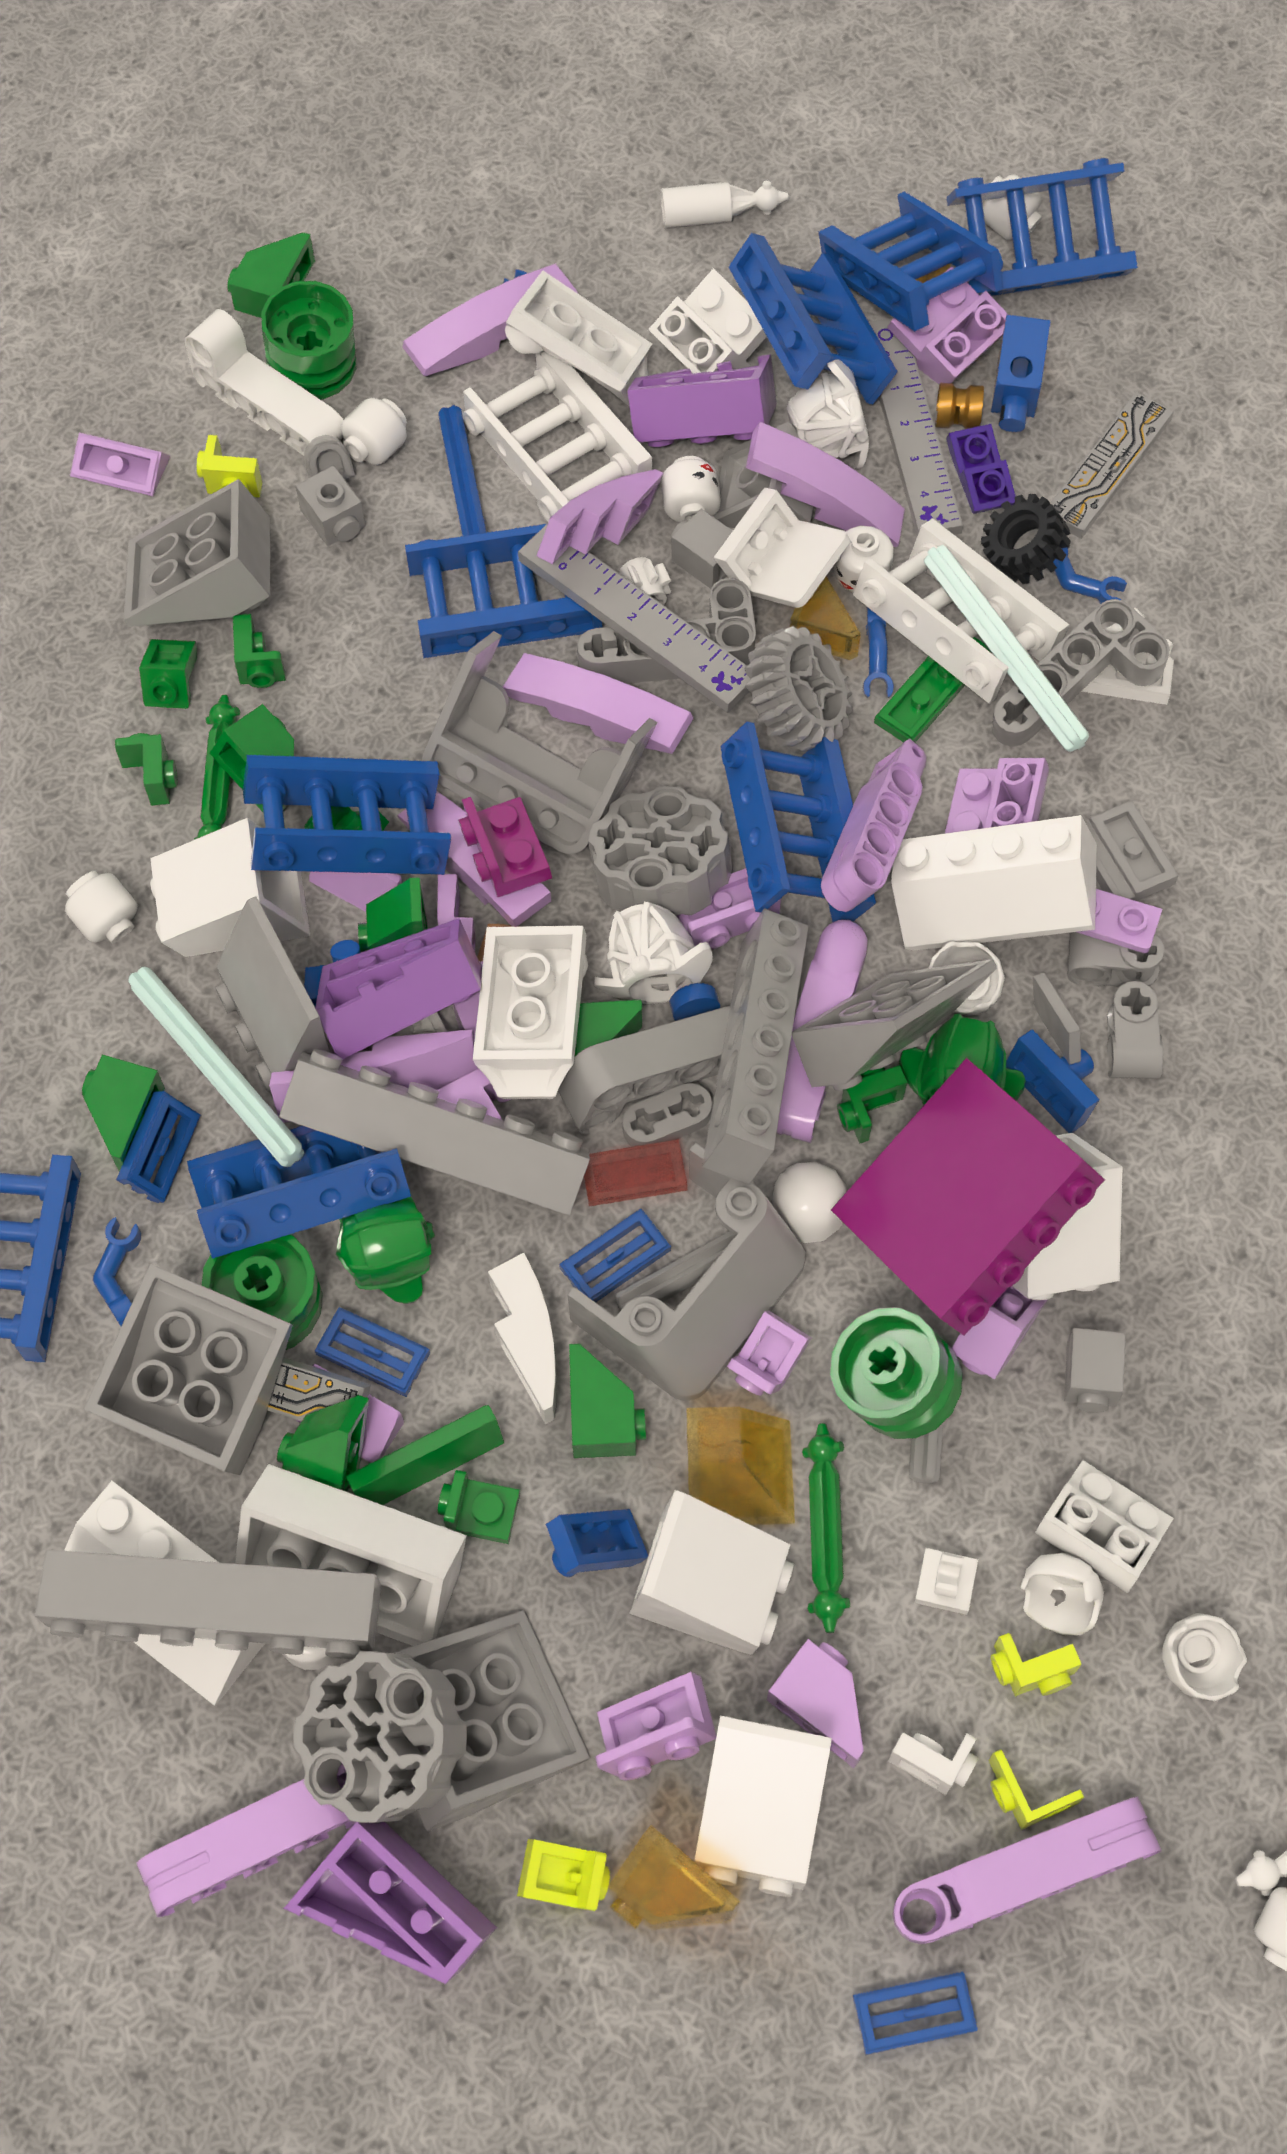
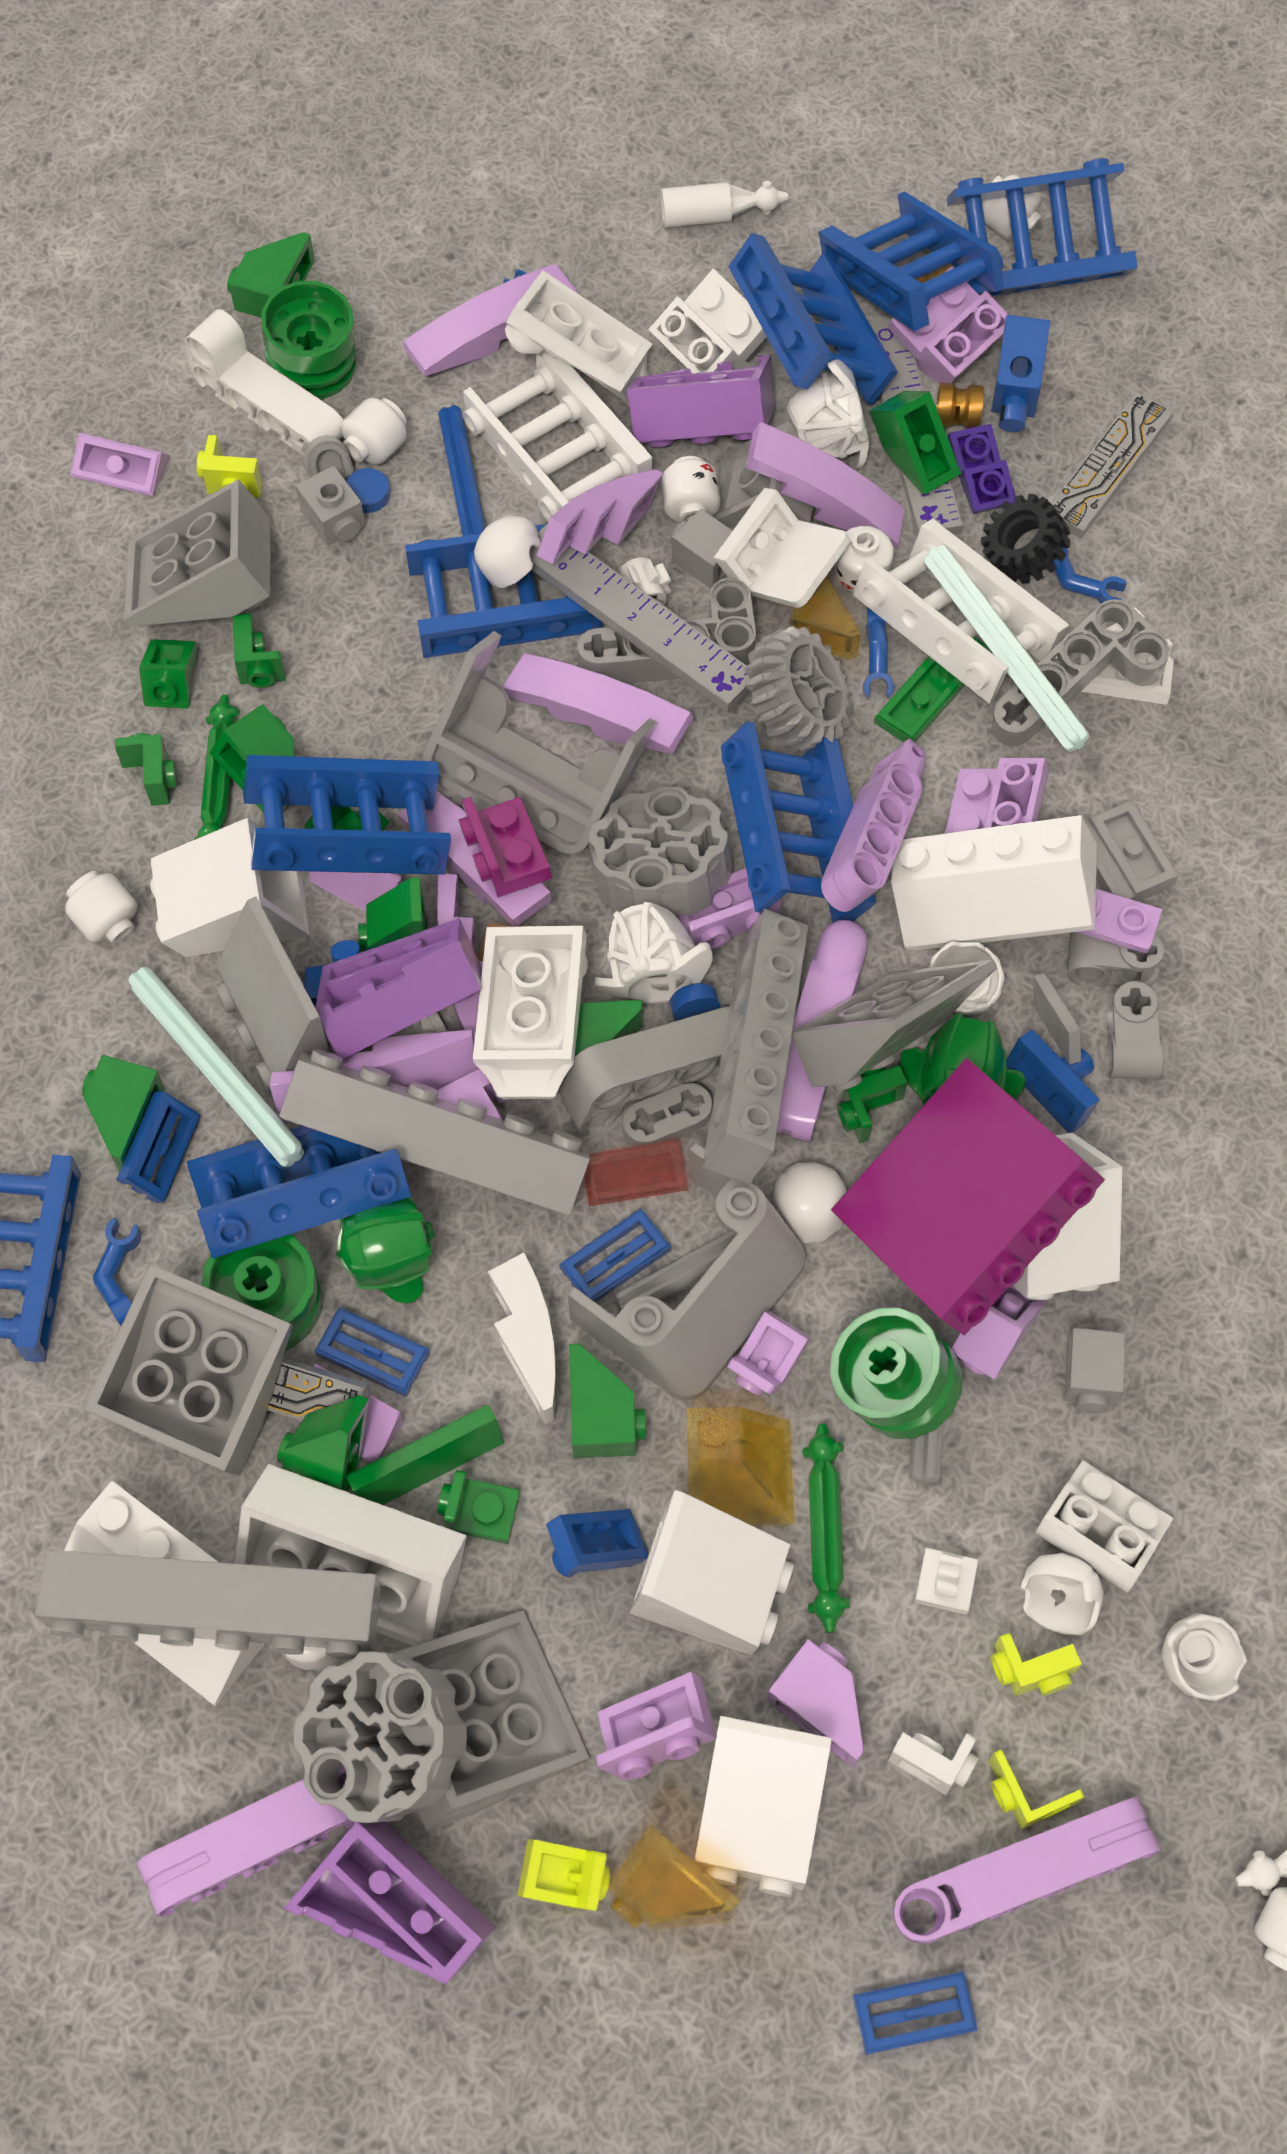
none -> blue tile [346,468,390,513]
none -> white hair [474,515,541,588]
none -> green slope [869,390,961,494]

